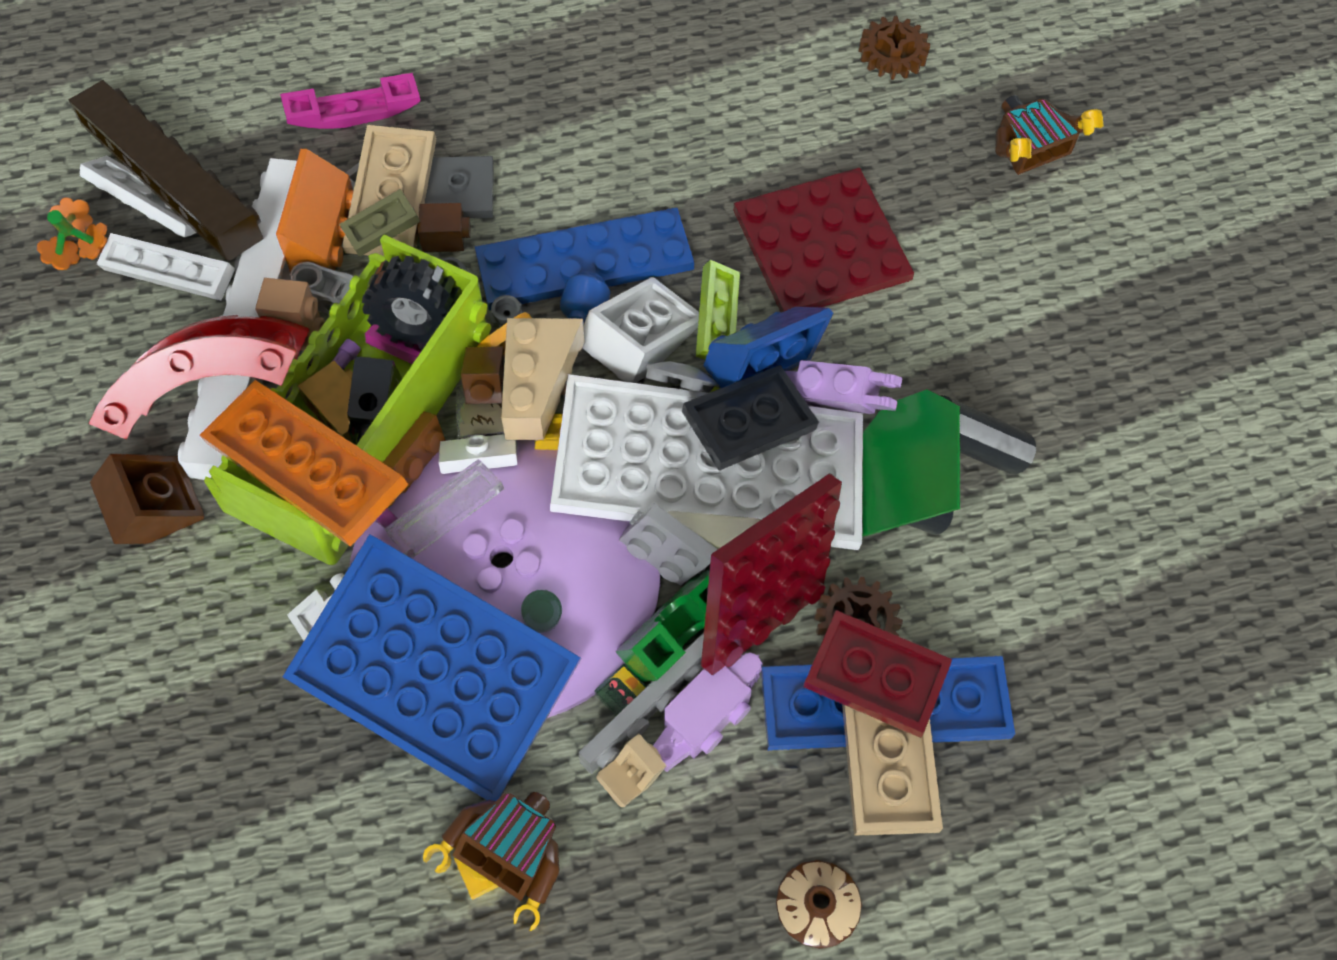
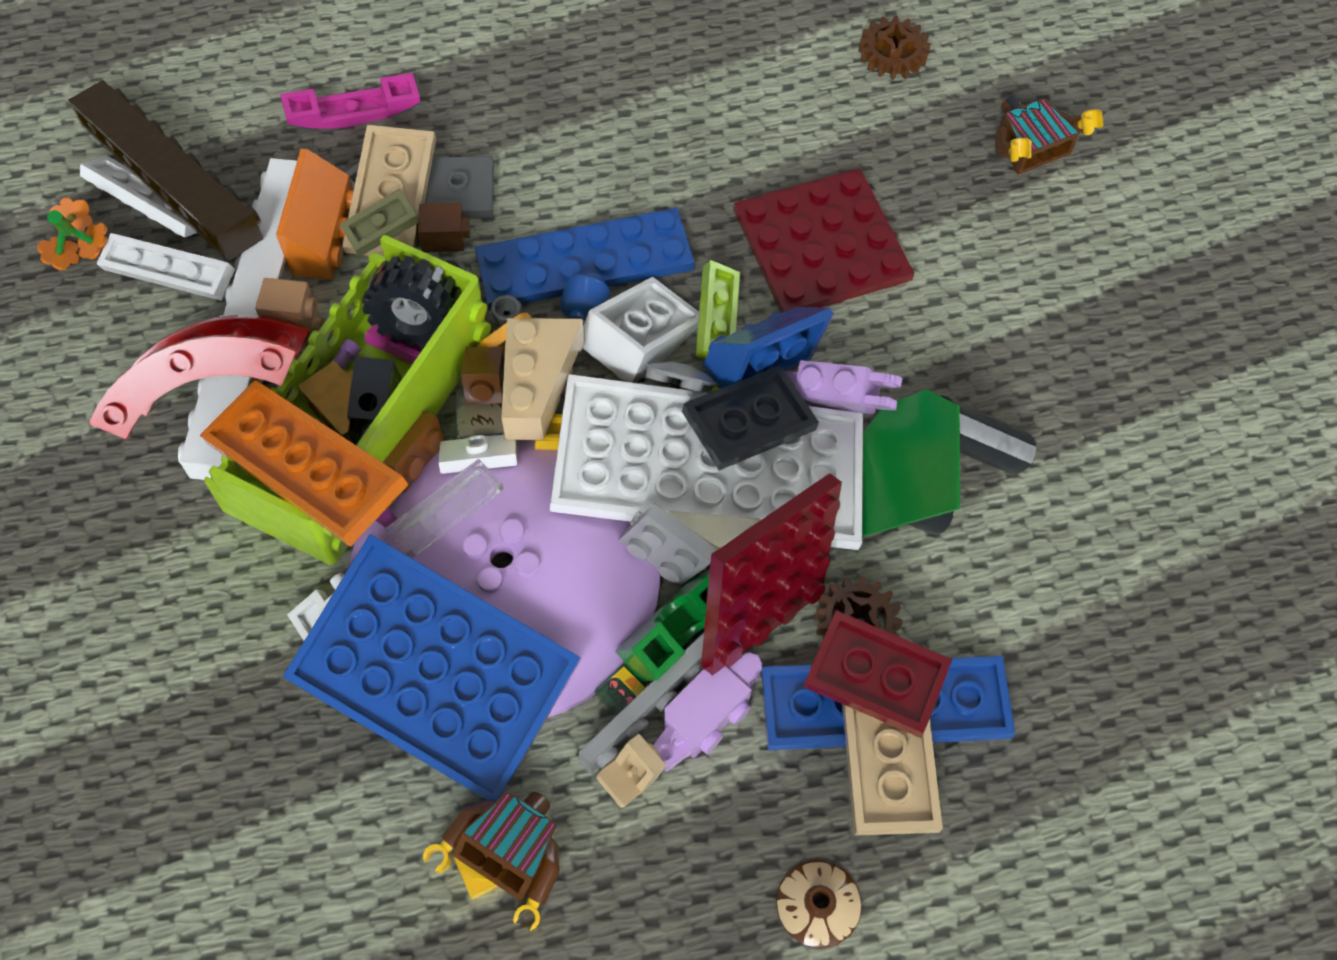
reddish brown slope [90,454,205,544] -> none
light grey piece [290,262,354,315] -> none
clear green tile [521,590,562,633] -> none

